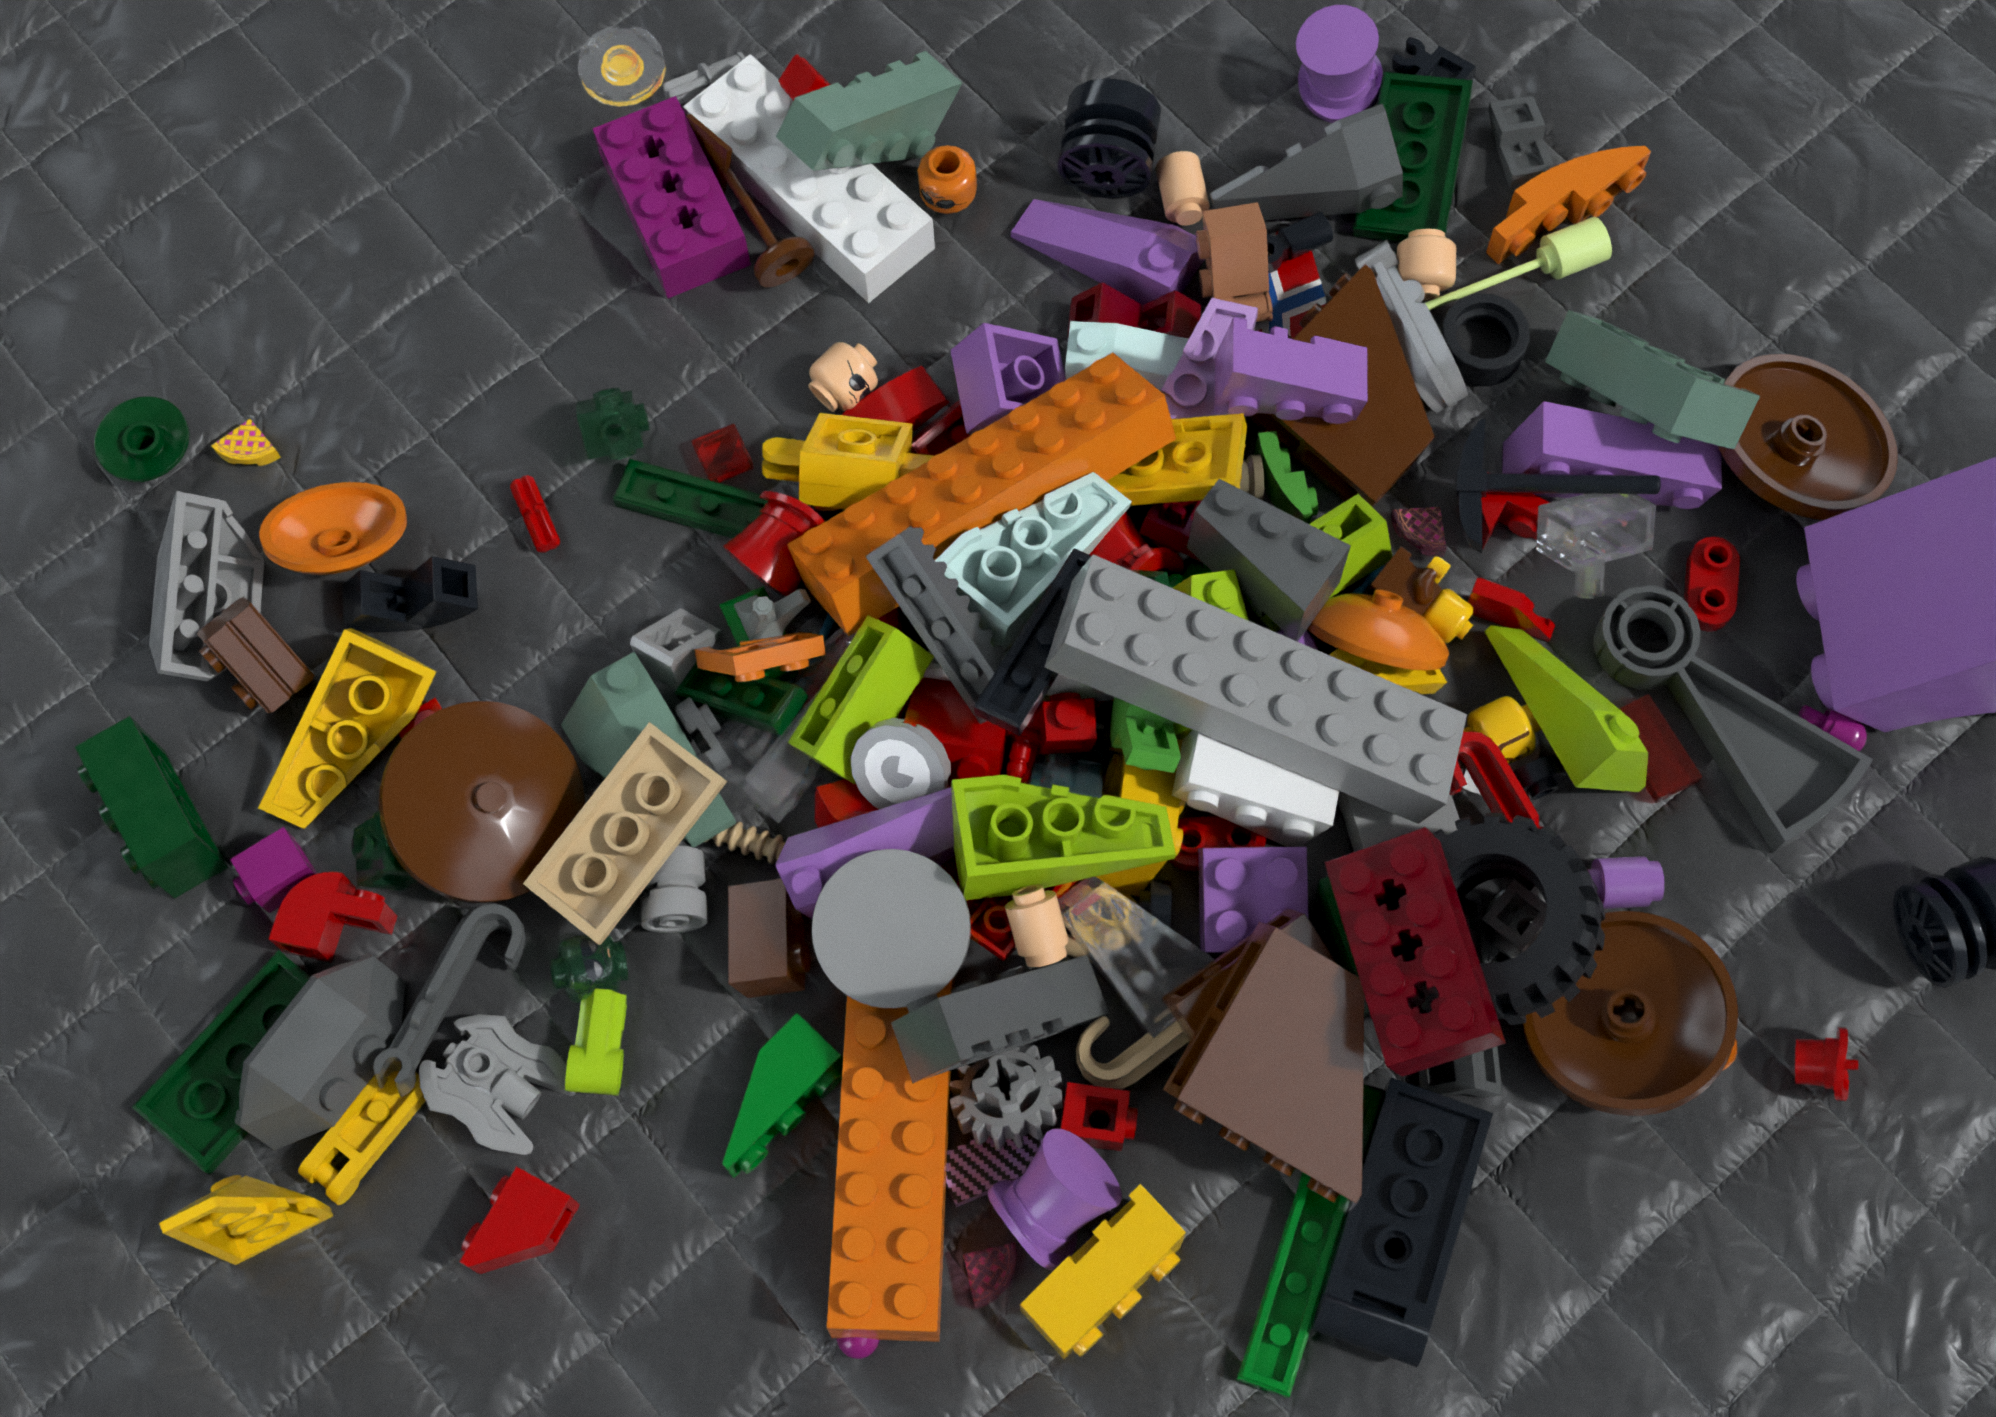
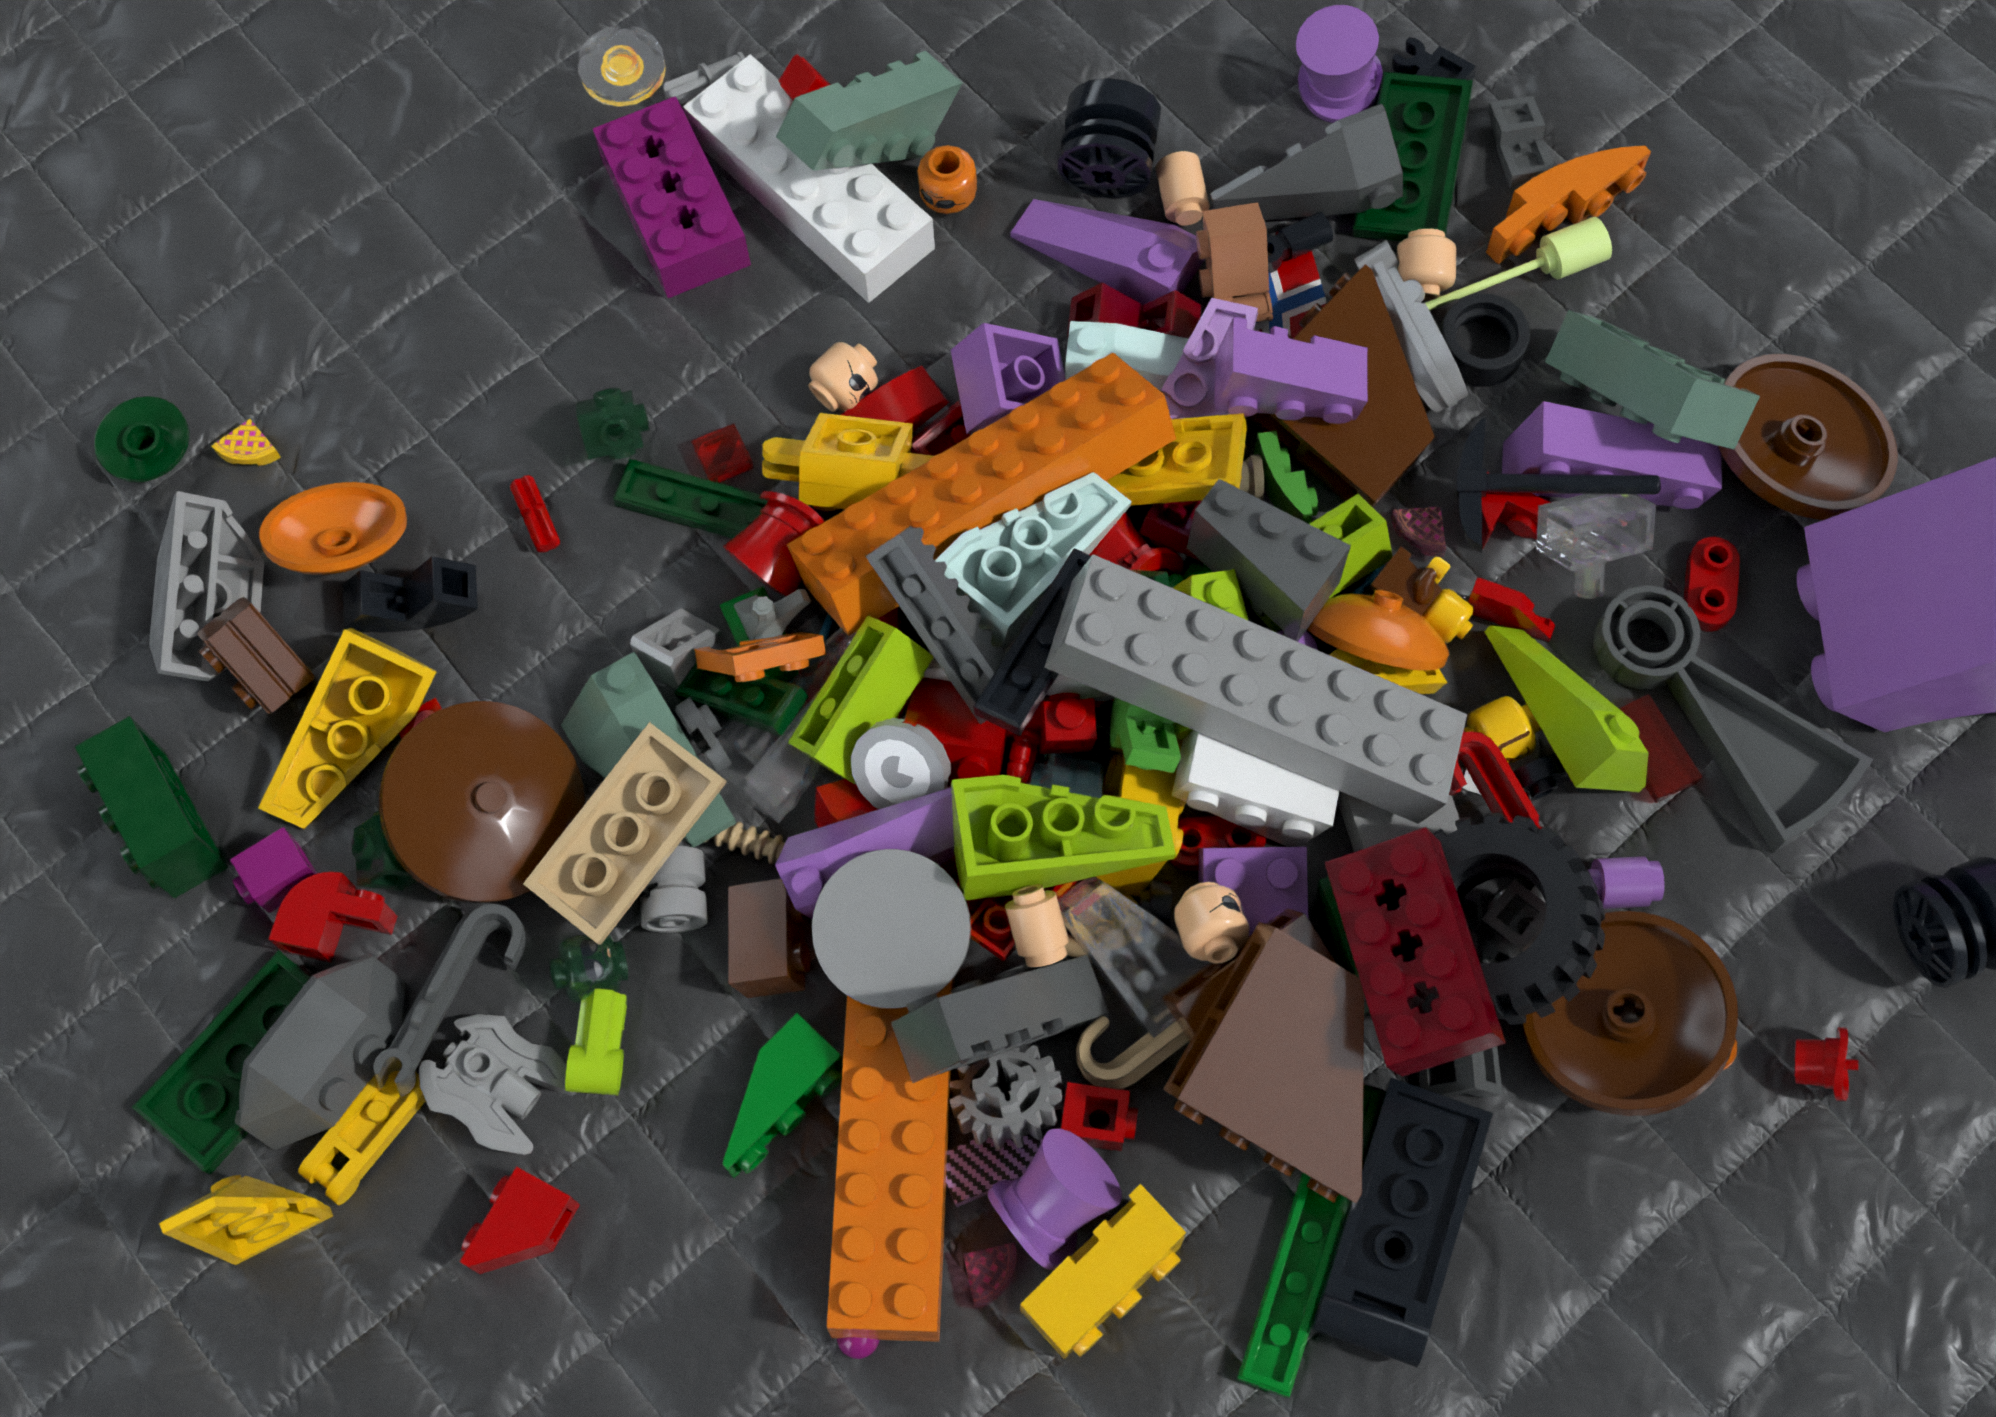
reddish brown piece [686,114,815,288] -> none
magenta cylinder [1798,705,1867,751] -> none
none -> light nougat head [1174,882,1249,963]

